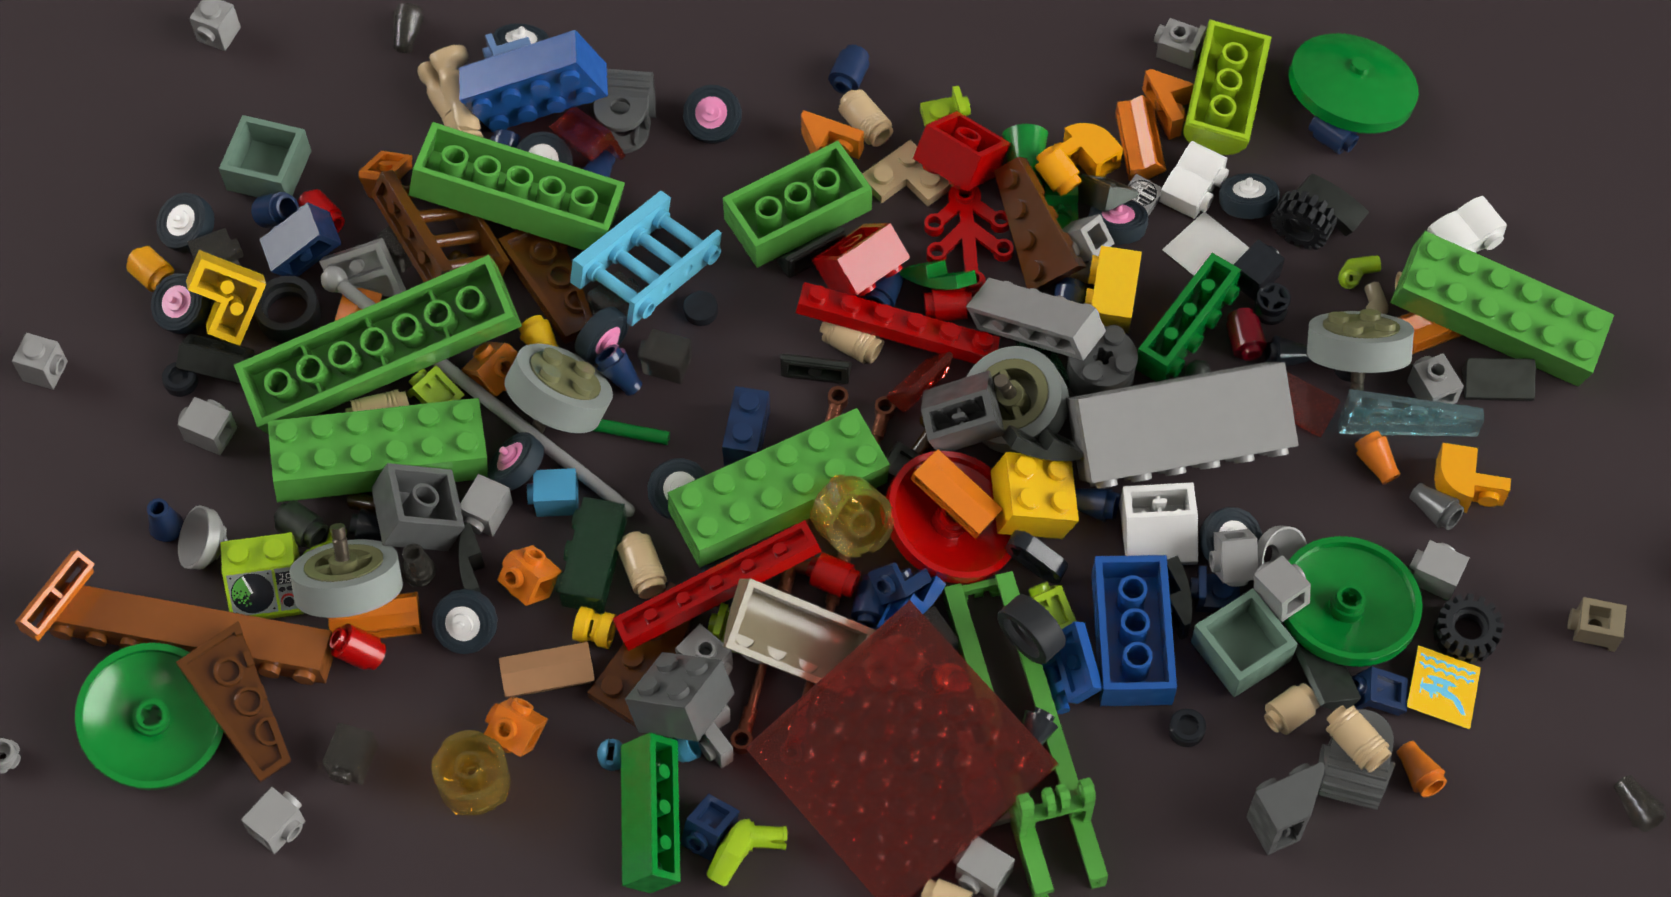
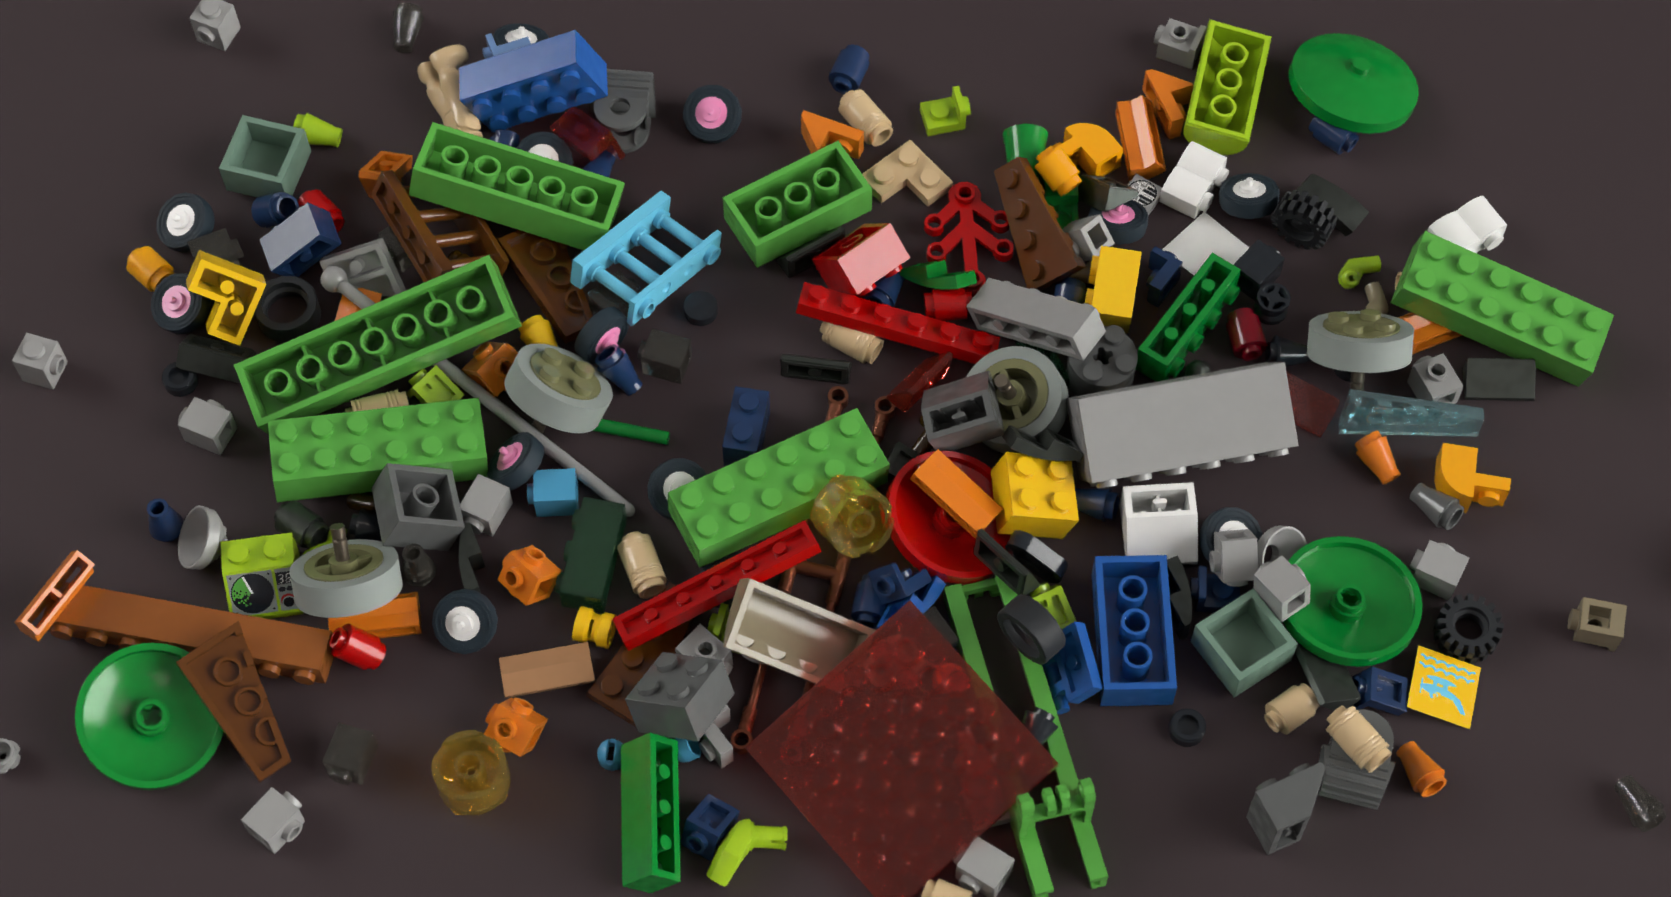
red brick [805,552,861,598] -> none
red brick [912,111,1011,191] -> none
none -> lime cone [293,113,343,148]
none -> pearl dark grey slope [974,528,1040,595]
none -> dark blue bracket [1146,247,1183,307]

